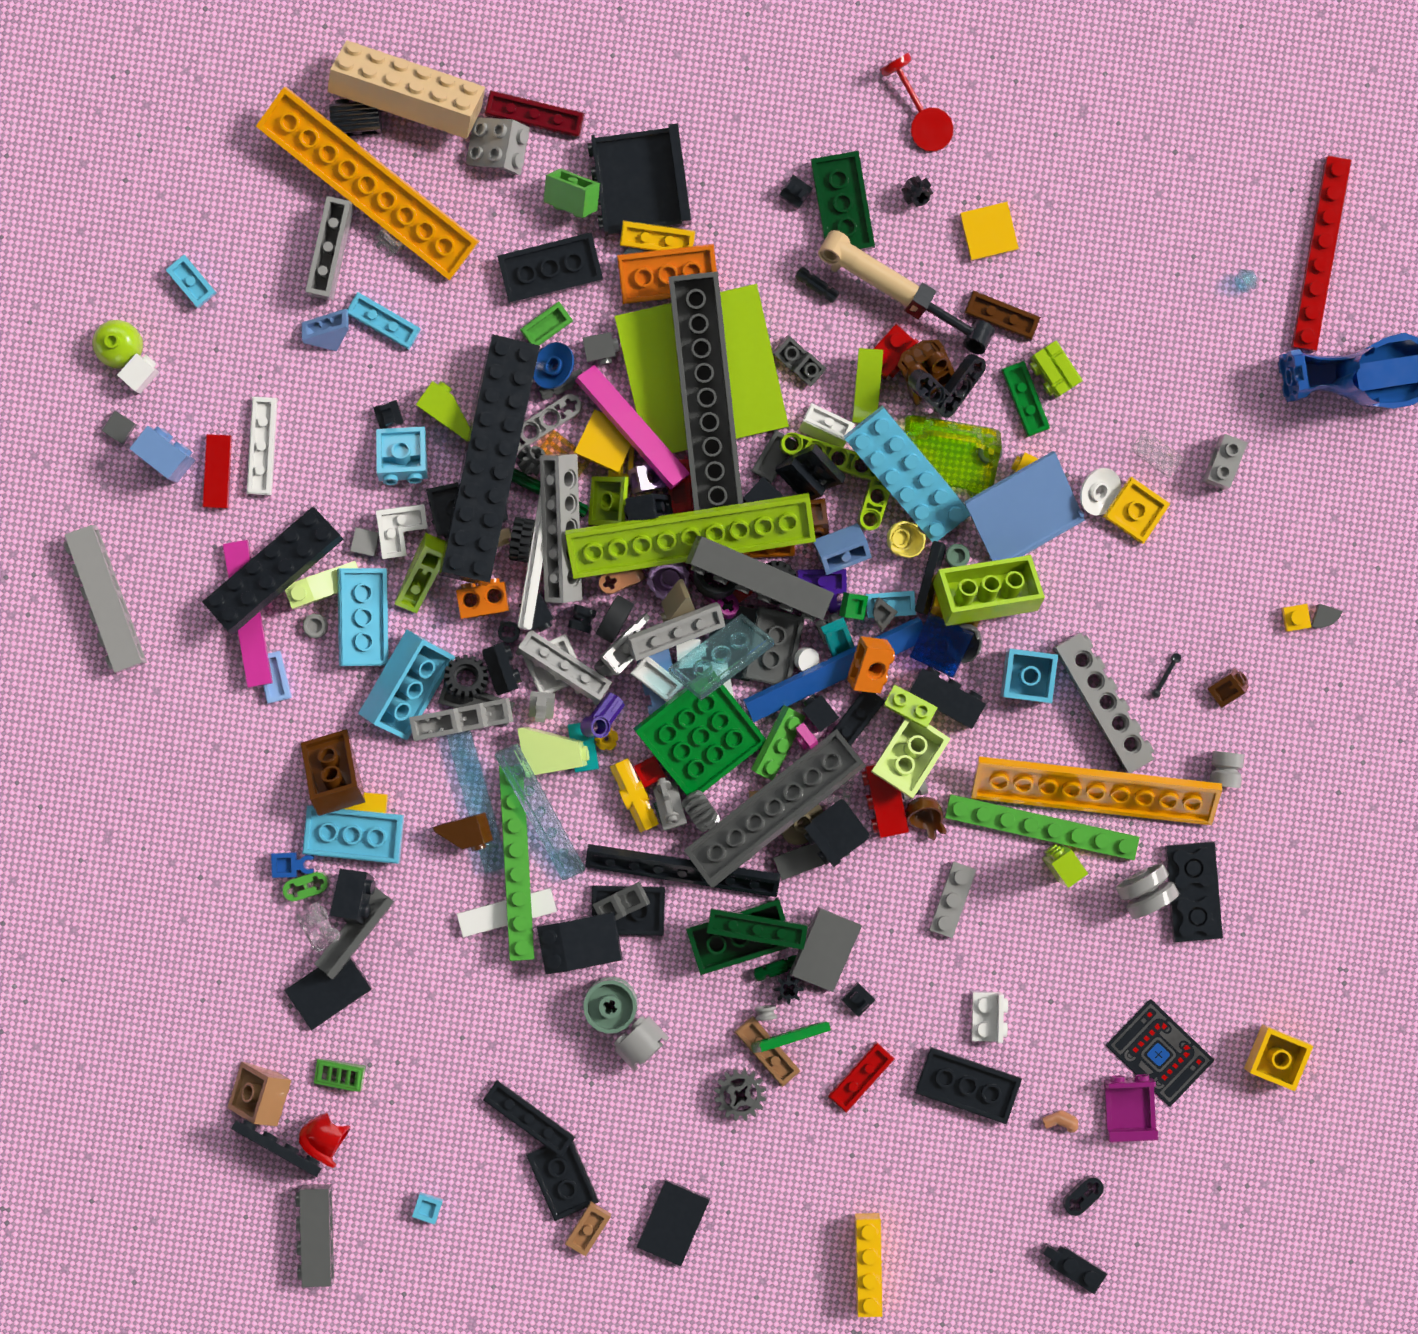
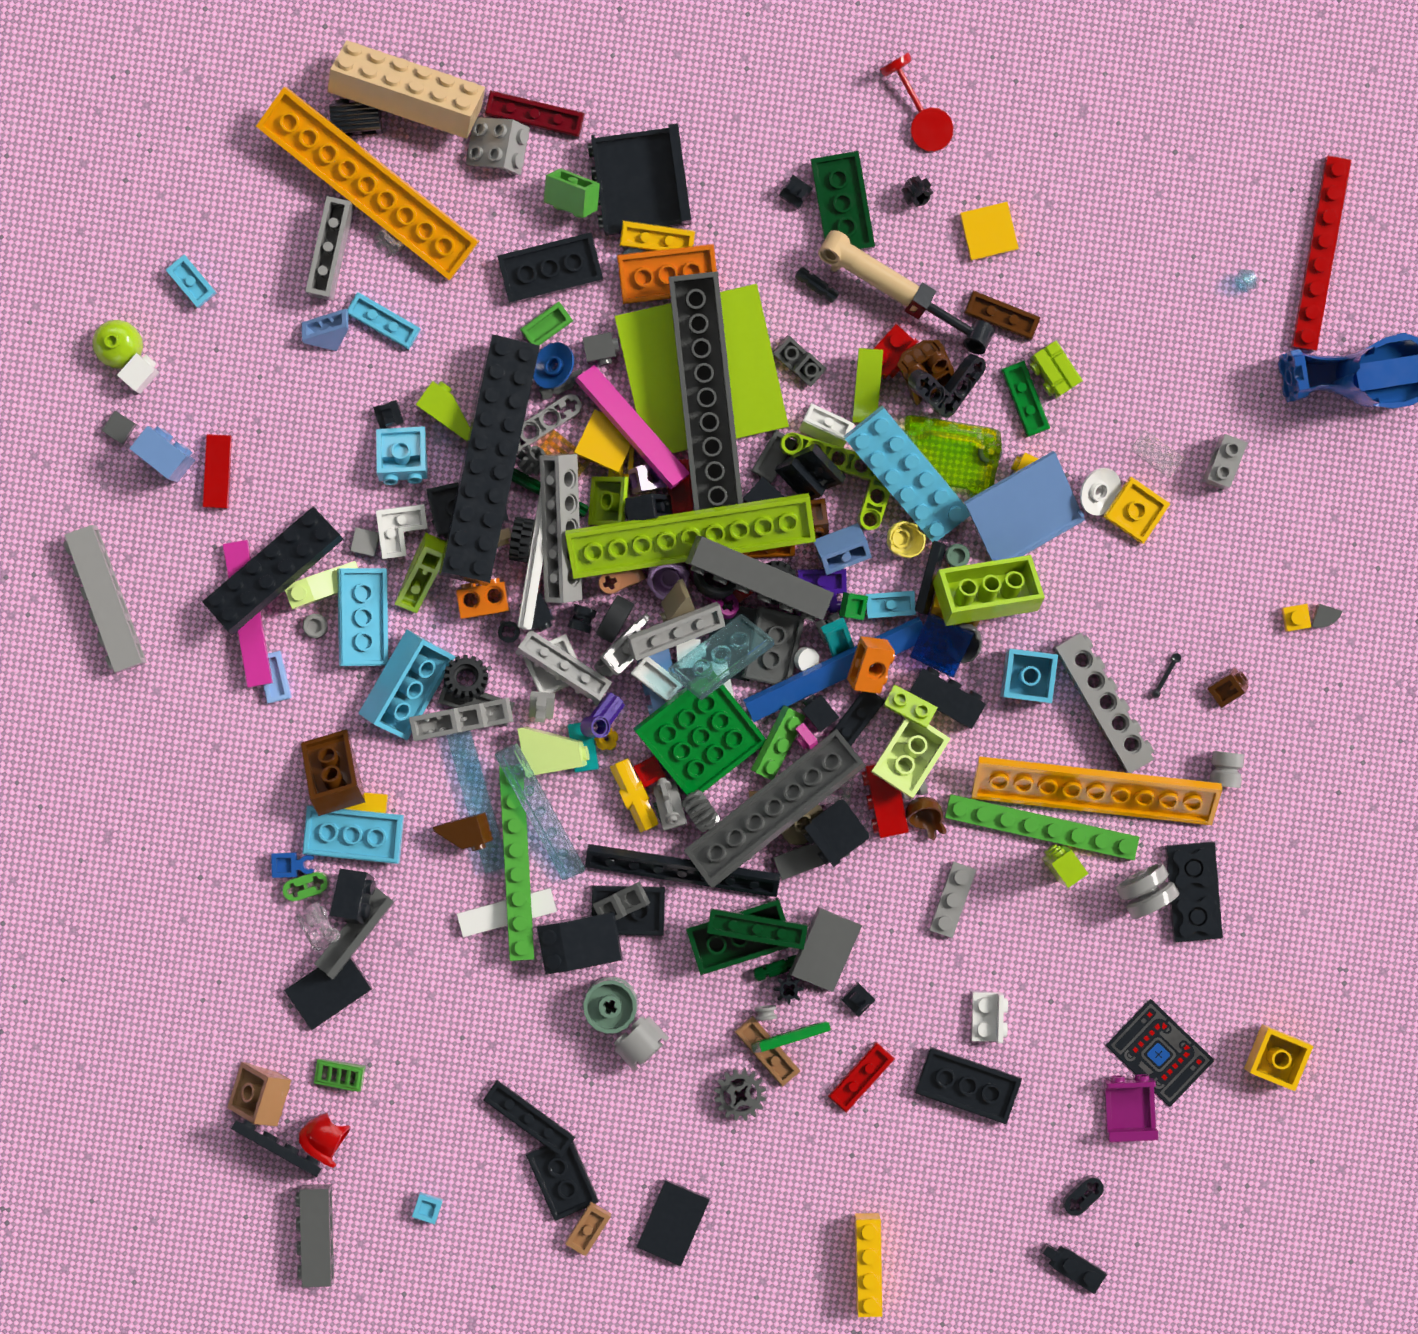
white tile [246,397,278,496] -> none
black bracket [482,642,522,695] -> none
dark grey tile [873,597,898,631] -> none
nougat arm [1042,1110,1079,1133] -> none

